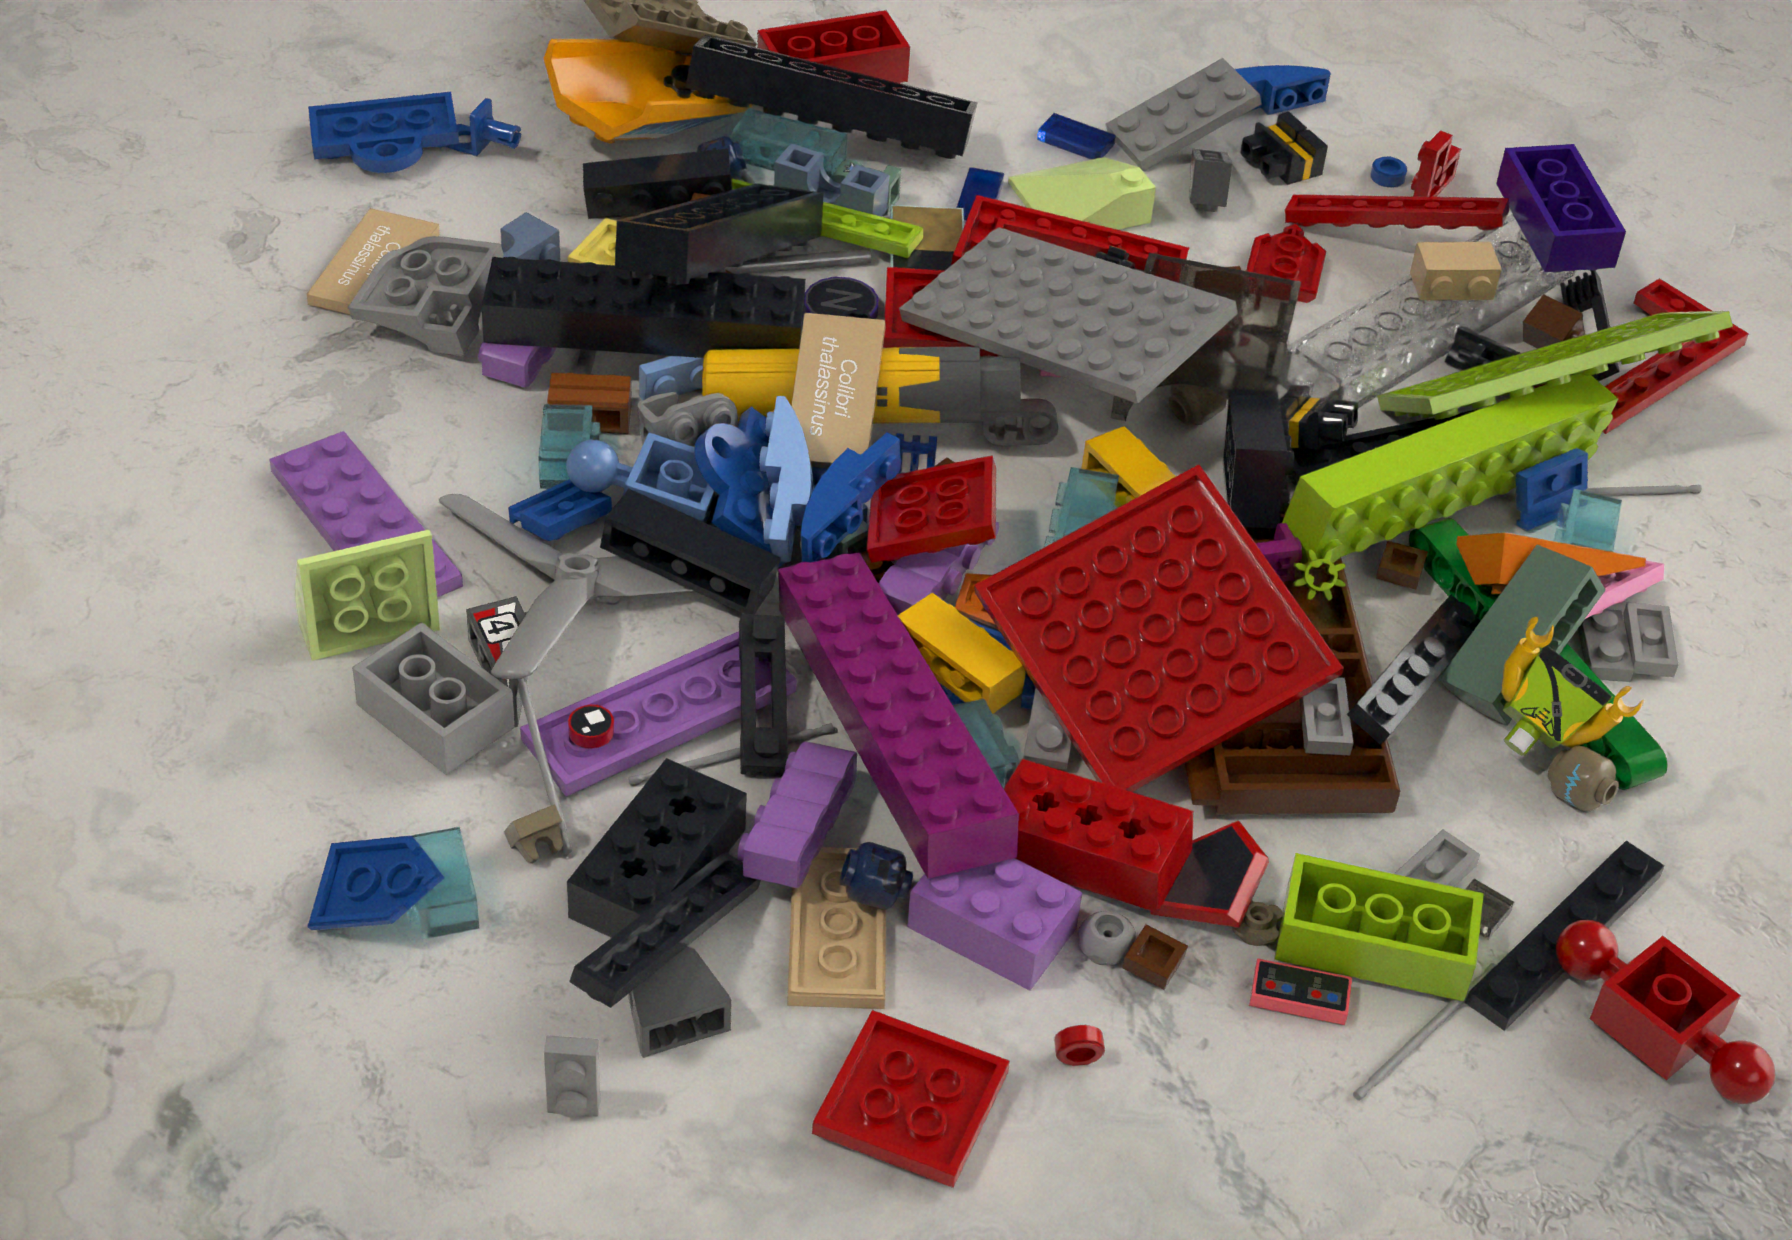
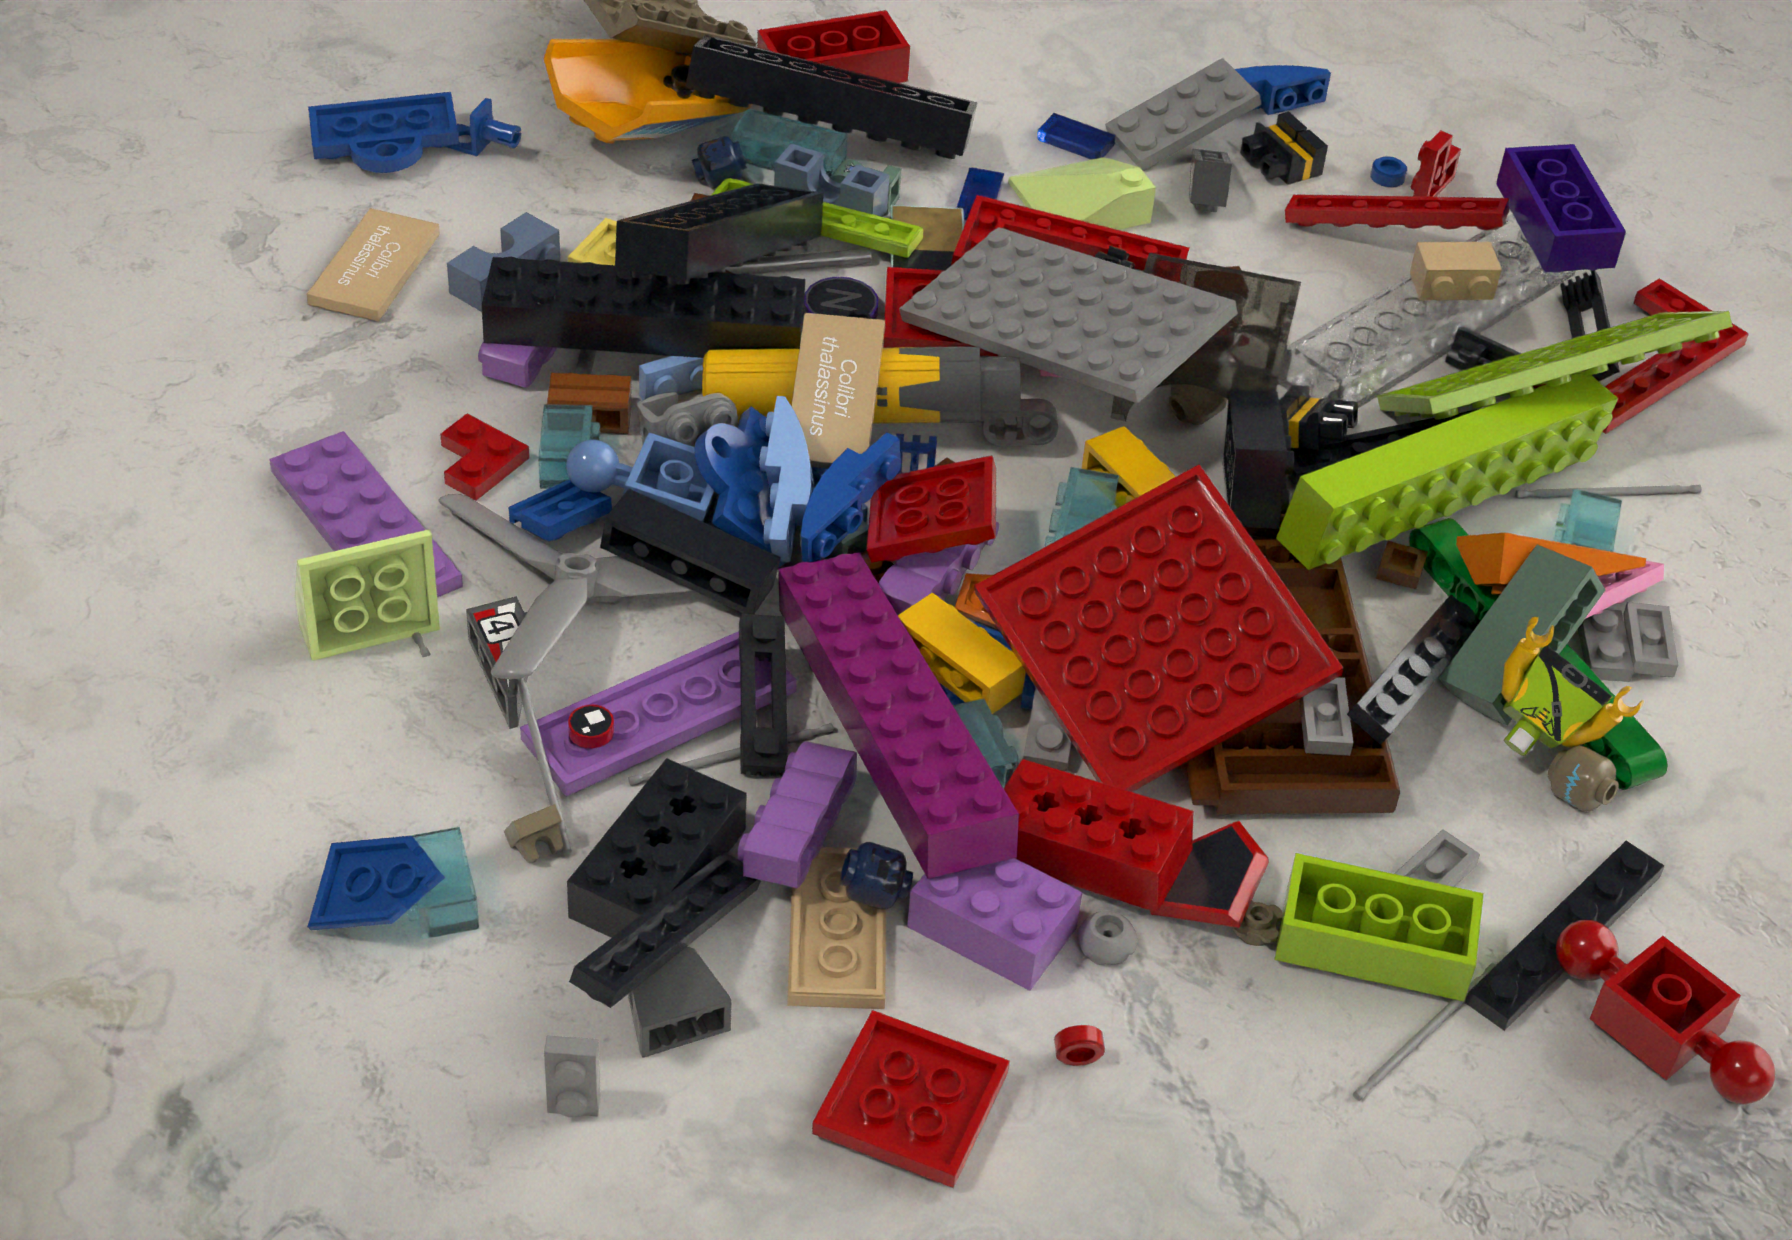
light grey slope [348,236,504,356] -> none
light grey brick [352,622,515,775] -> none
black brick [583,149,733,219] -> none
reddish brown plate [1122,924,1188,990] -> none
red tile [1244,224,1327,303] -> none
tile [1249,958,1352,1025] -> none
magenta bracket [1256,523,1302,582] -> none
lime gear [1293,550,1346,600] -> none
clear smoke tile [1466,879,1514,940] -> none
blue plate [1516,448,1588,531] -> none
reddish brown brick [1523,294,1585,349] -> none
none -> red plate [440,413,530,501]

